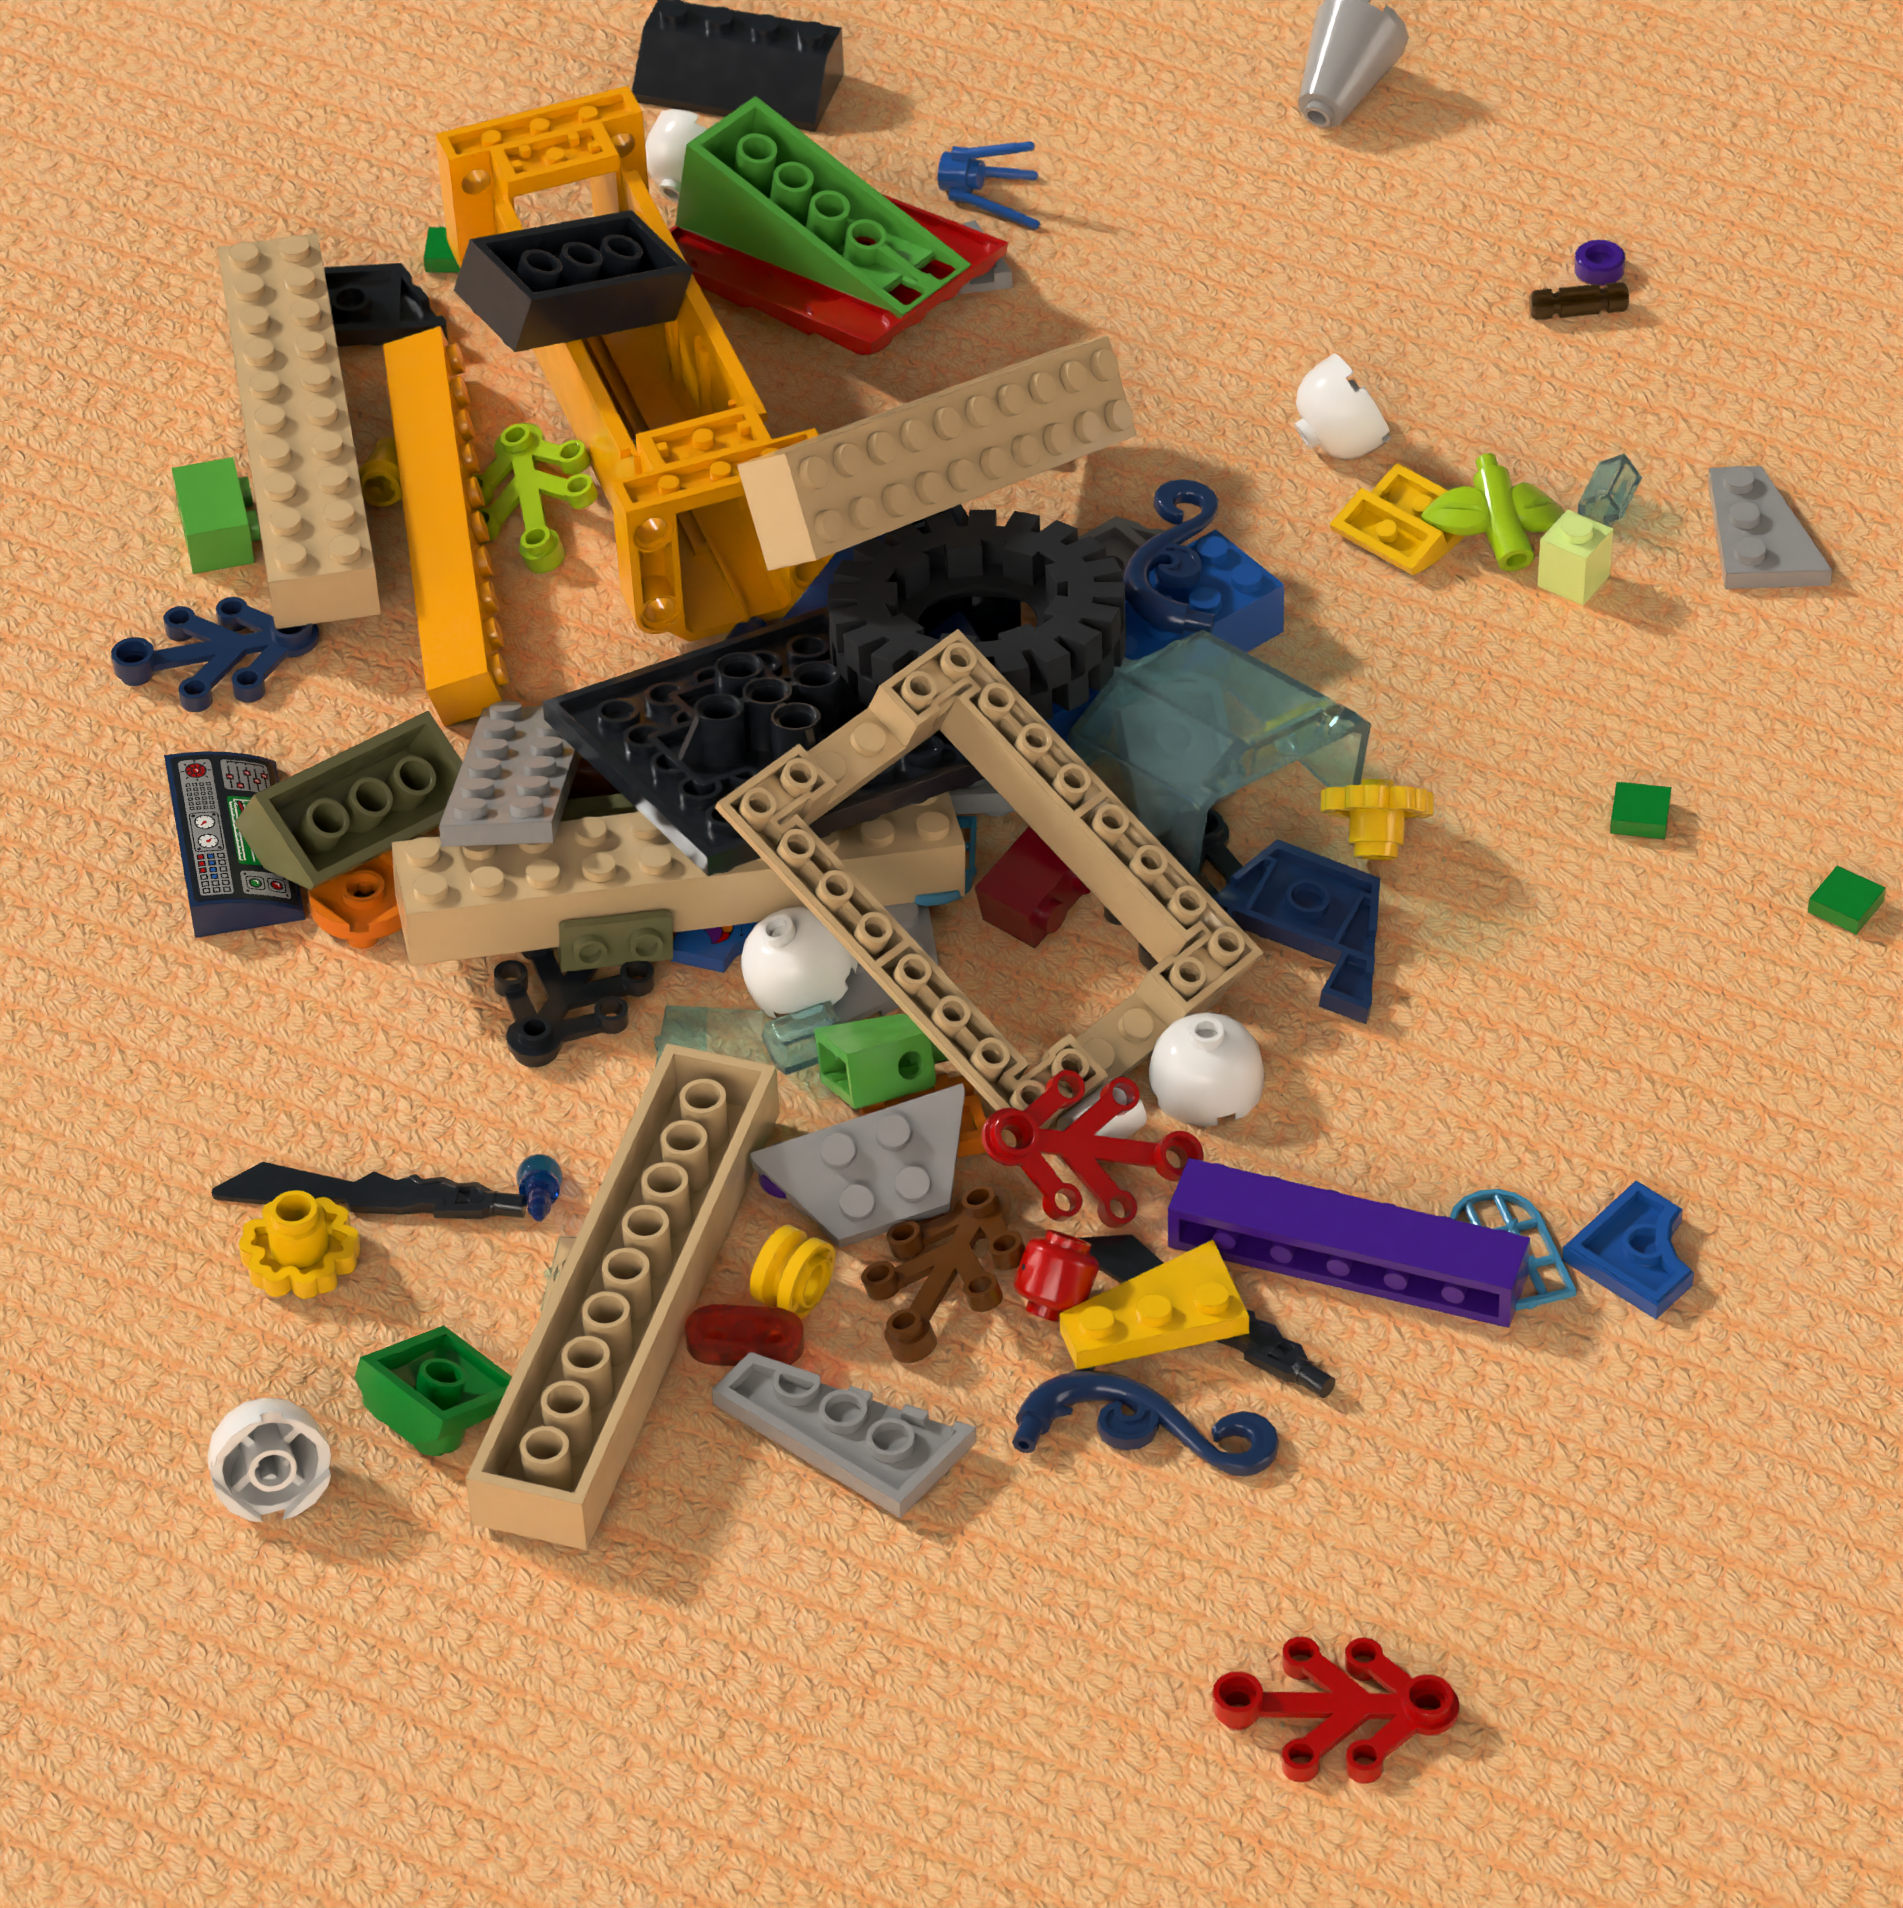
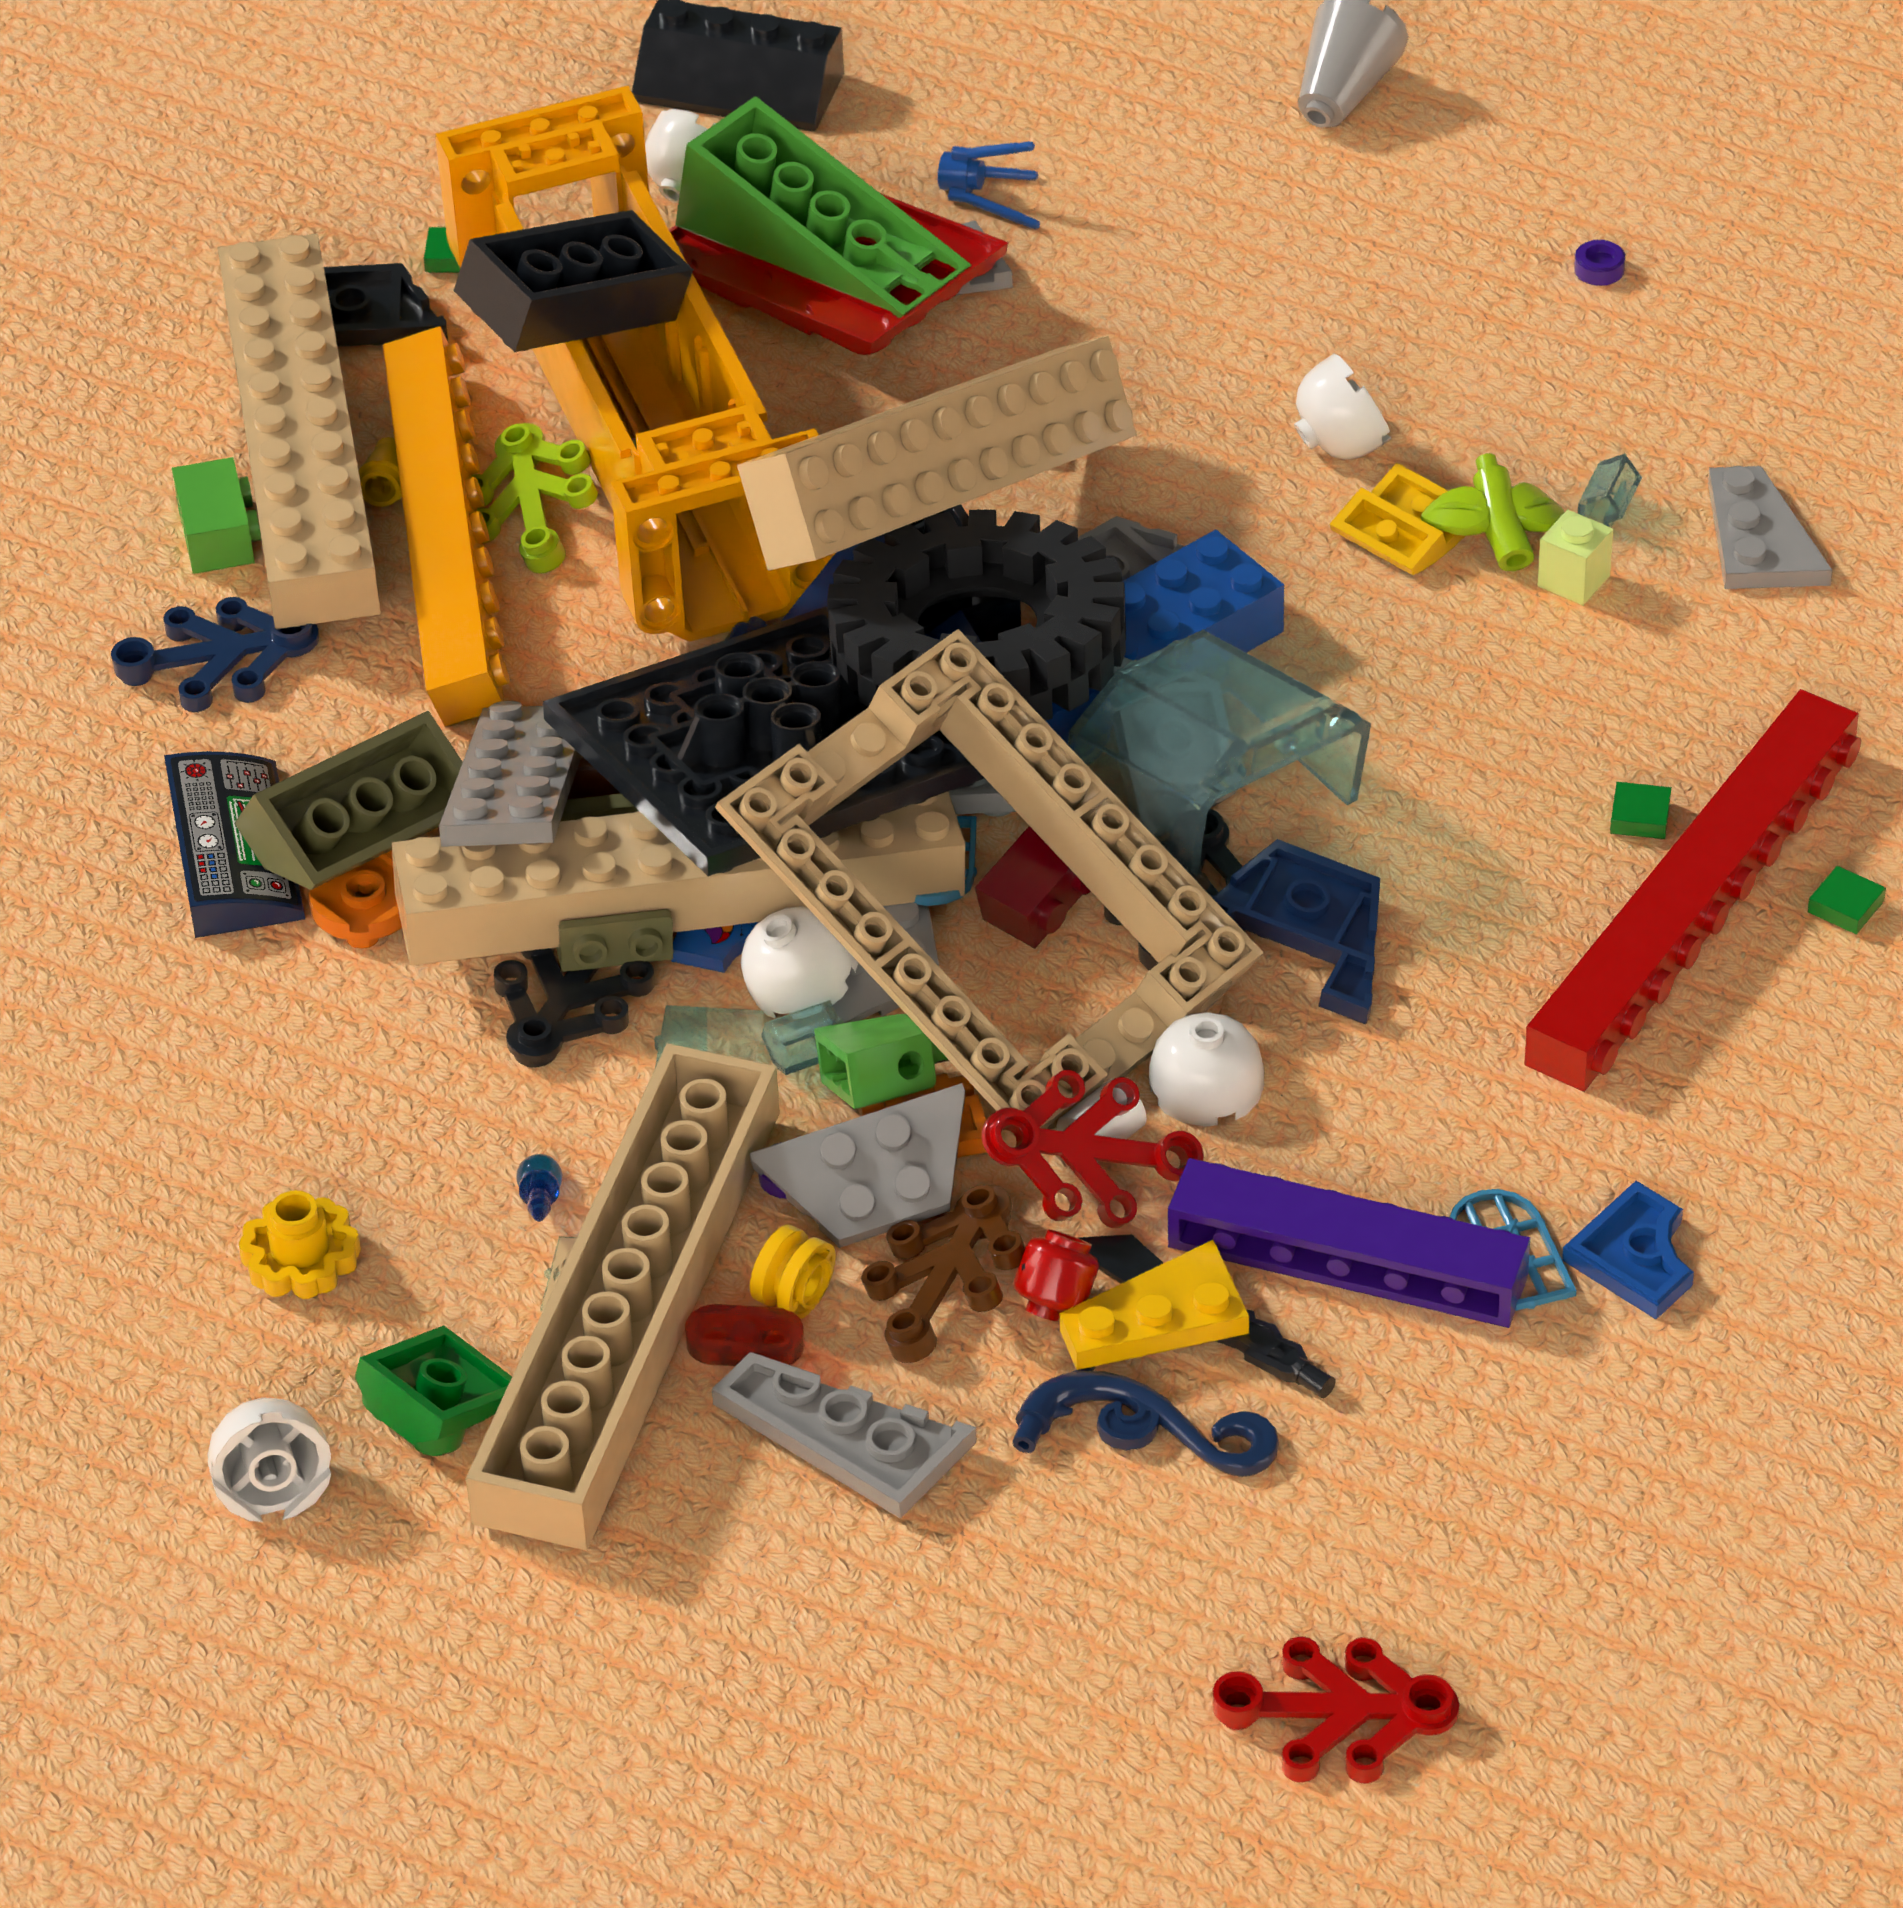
black sword [211,1162,527,1219] -> none
dark blue plant [1123,479,1219,636] -> none
yellow plant [1320,779,1434,860] -> none
dark brown axle [1529,282,1629,320] -> none
none -> red brick [1524,689,1861,1092]

